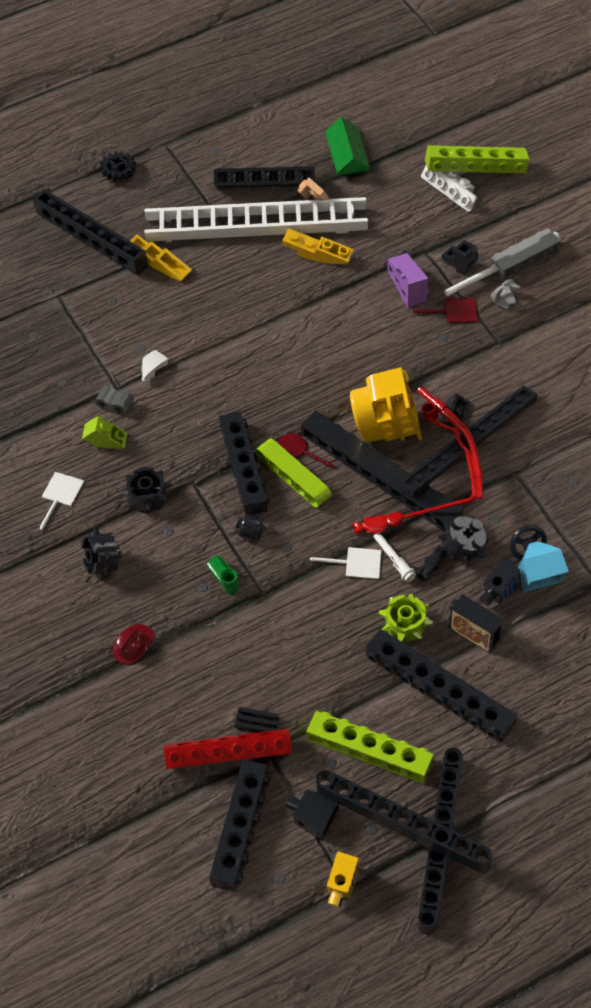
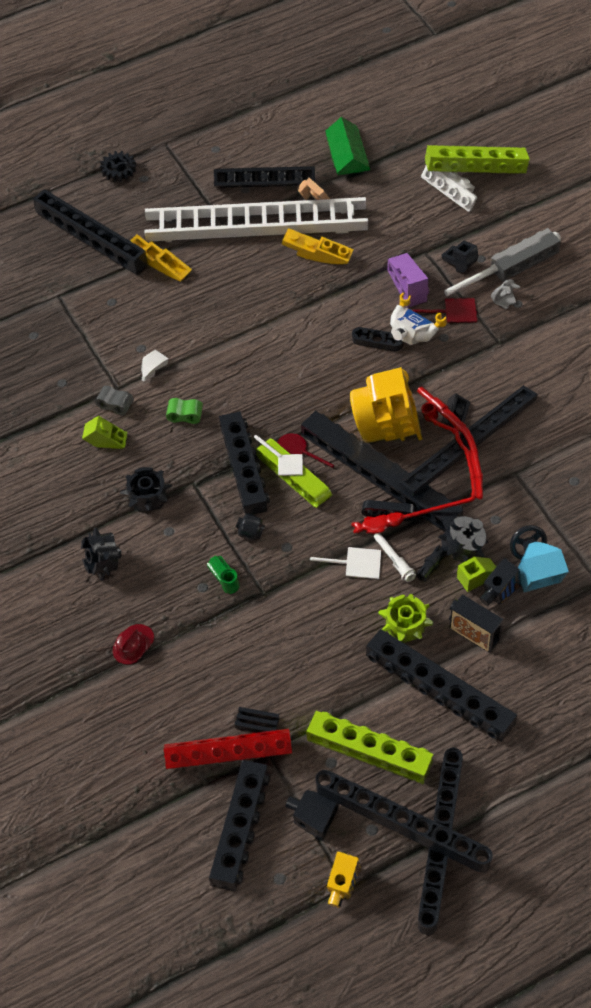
white piece [40,472,84,530] -> none
none -> bright green axle [166,398,203,424]
none -> white piece [254,435,303,476]
none -> black beam [352,327,403,351]
none -> black beam [361,500,418,521]
none -> white torso [390,293,447,345]
none -> lime slope [457,557,496,592]

